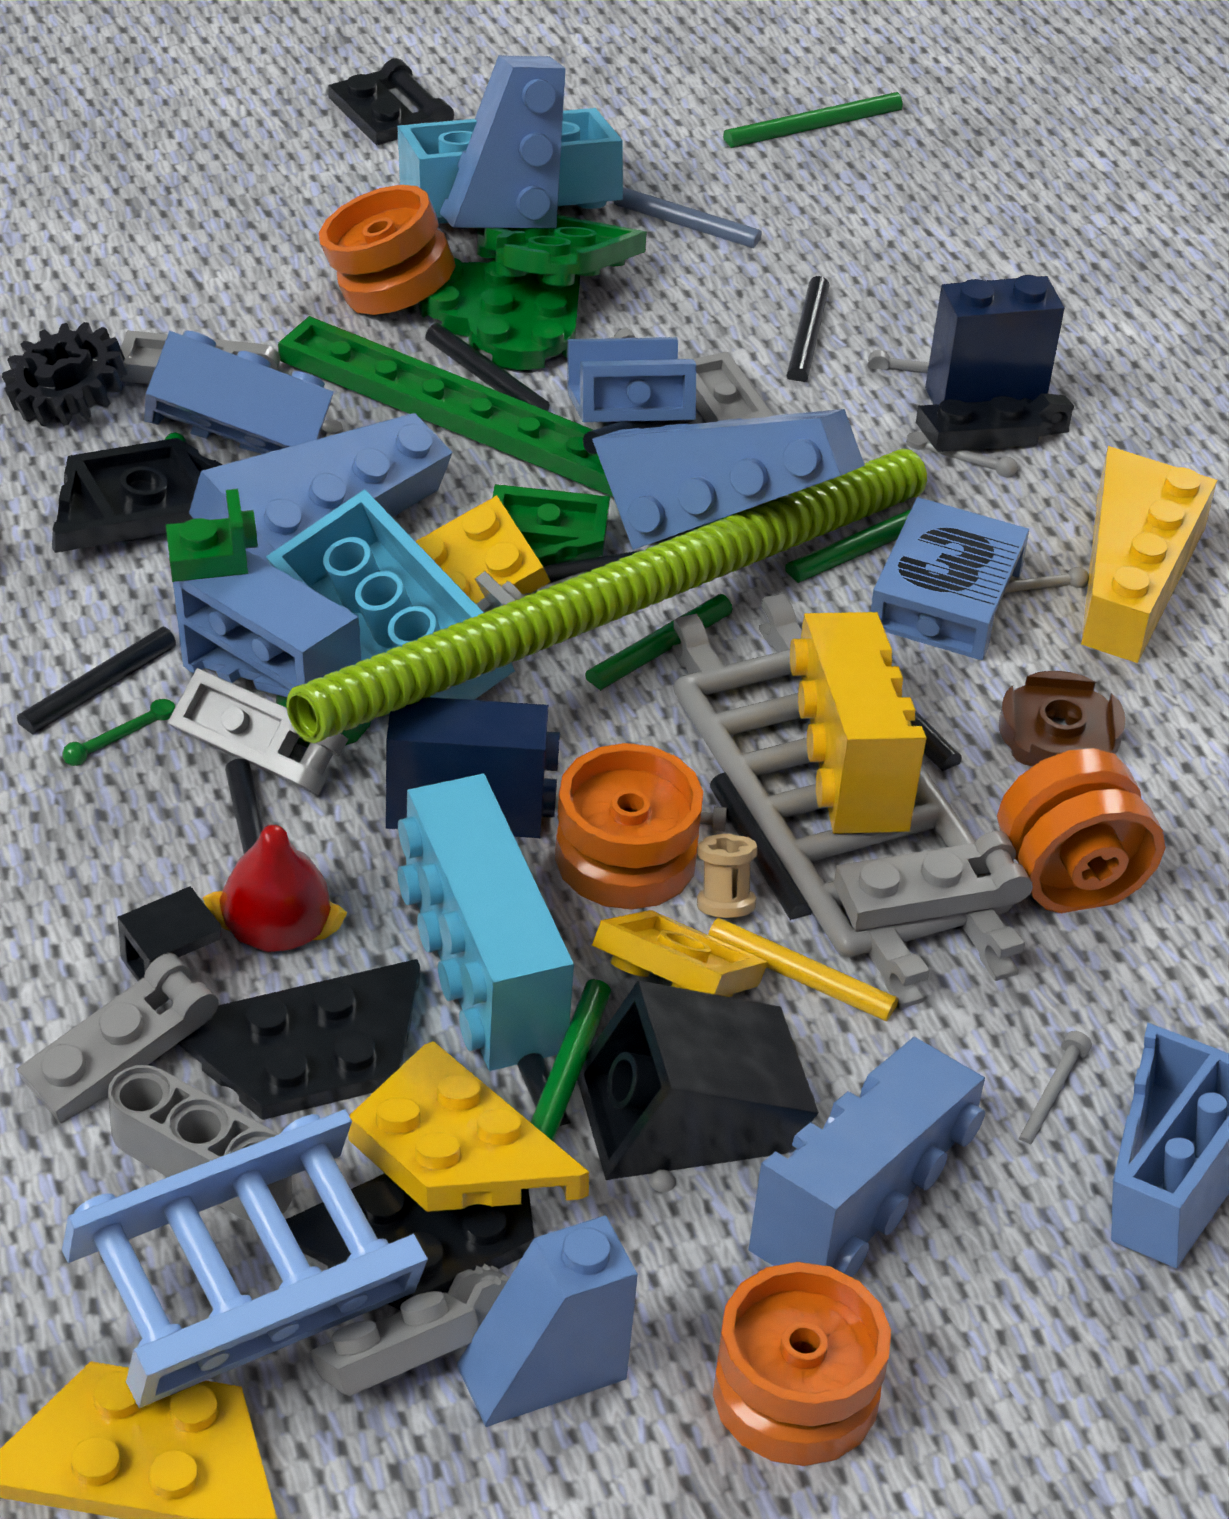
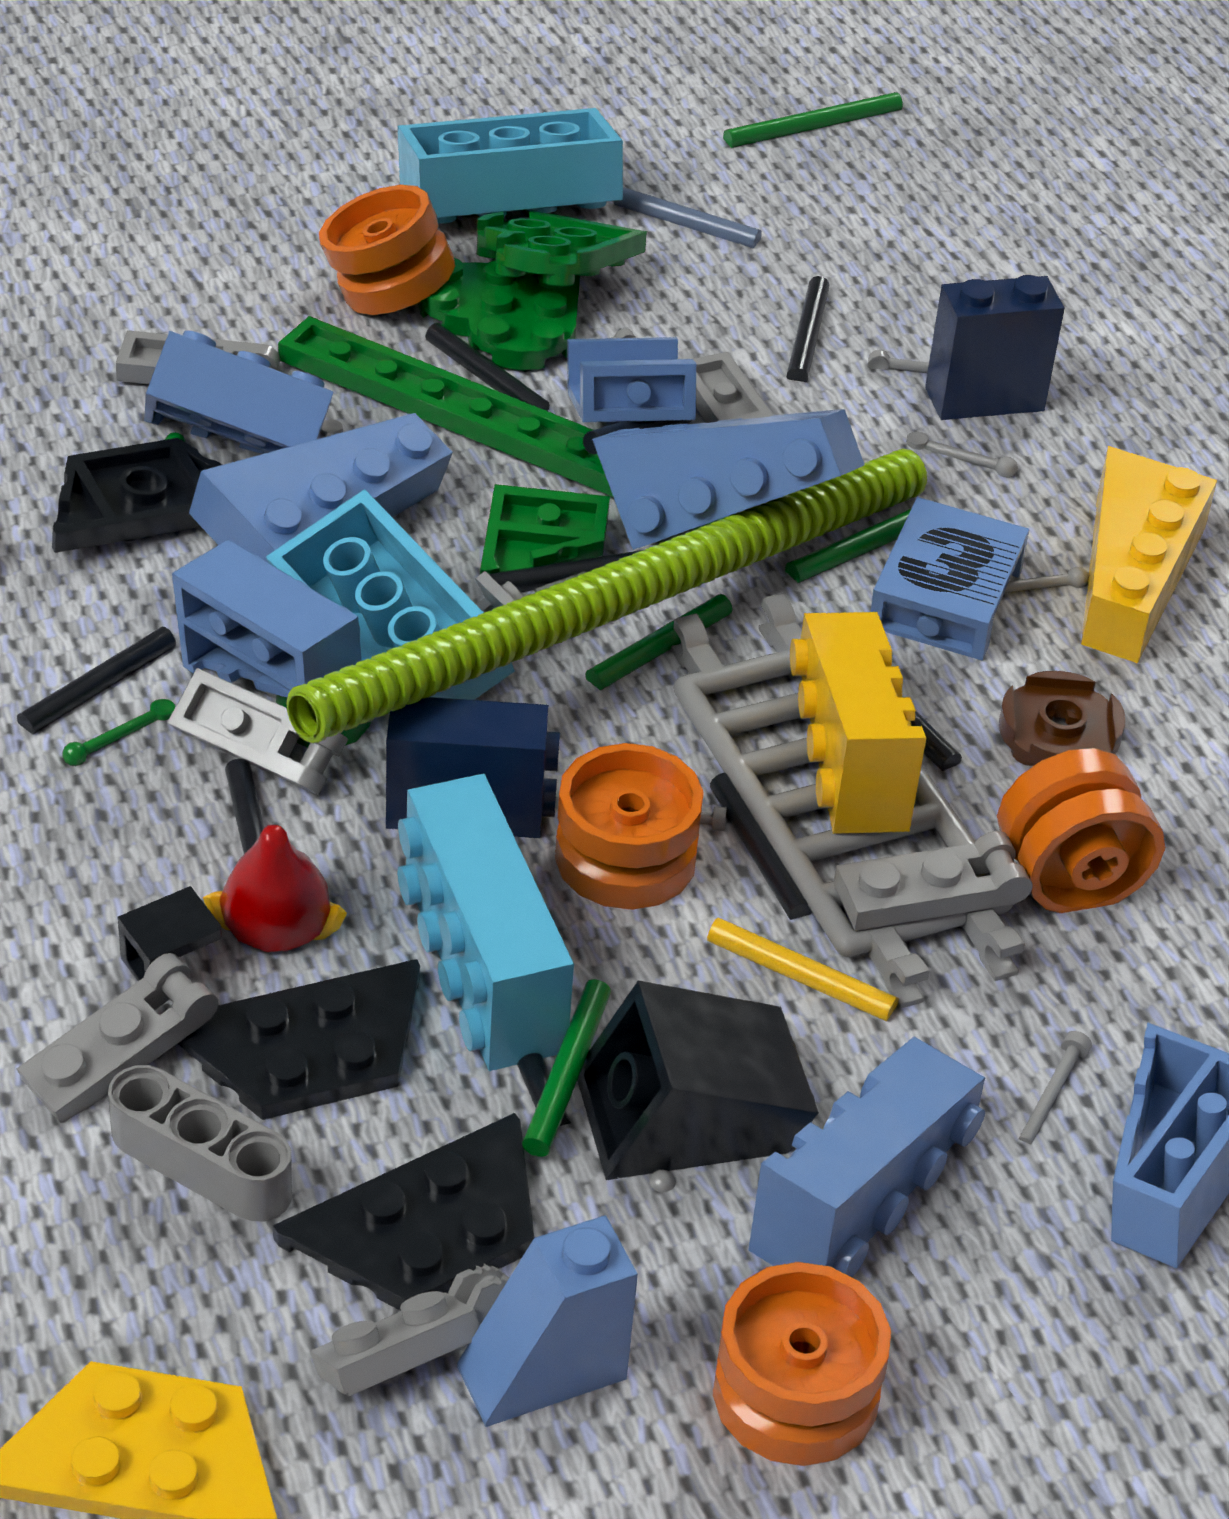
black gear [2,322,128,426] -> none
light blue fence [62,1109,428,1408] -> none
green bracket [166,489,258,582] -> none
black plate [328,58,454,145] -> none
yellow wing [348,1041,589,1212] -> none
yellow plate [415,495,550,604] -> none
medium blue wedge [440,55,566,228] -> none
yellow plate [592,910,768,997] -> none
tan bush [697,834,757,918] -> none
black hinge [915,393,1074,452] -> none

